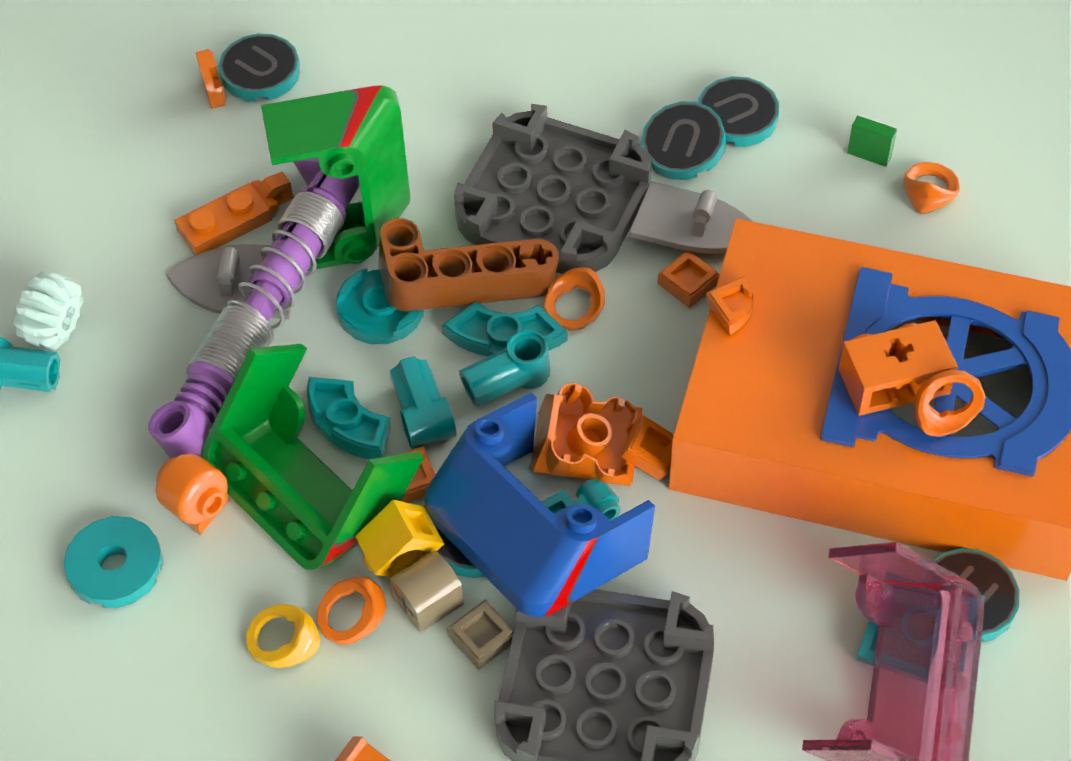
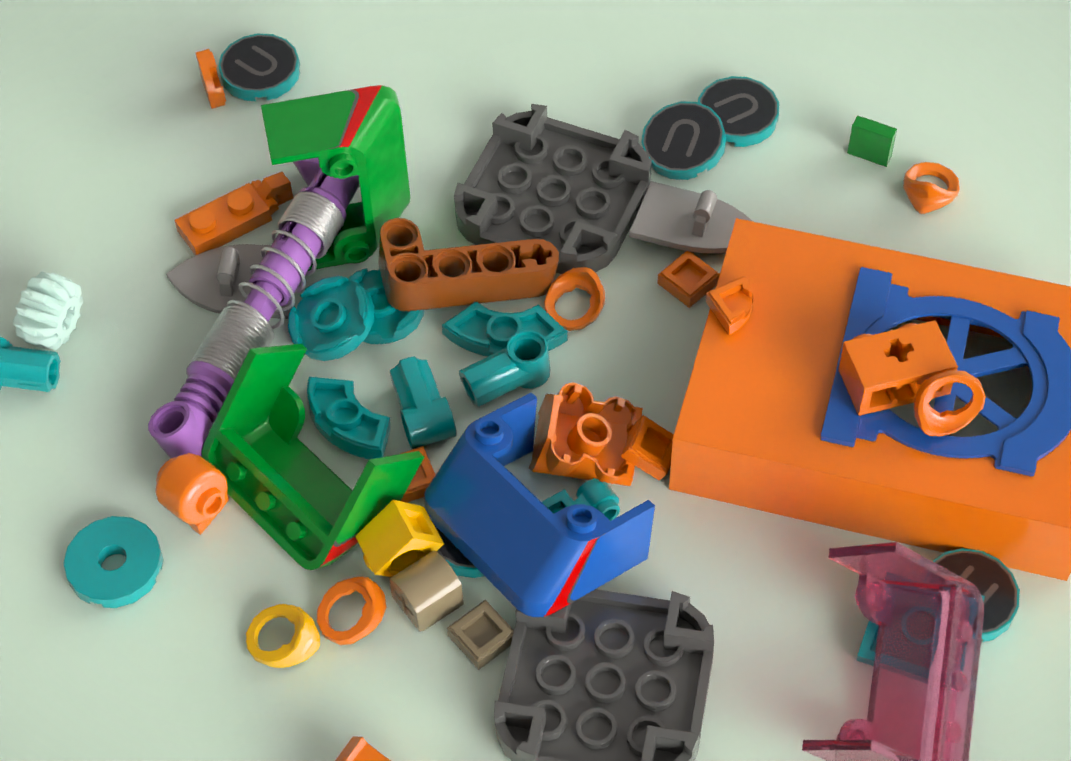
none -> teal tile [288,276,375,361]

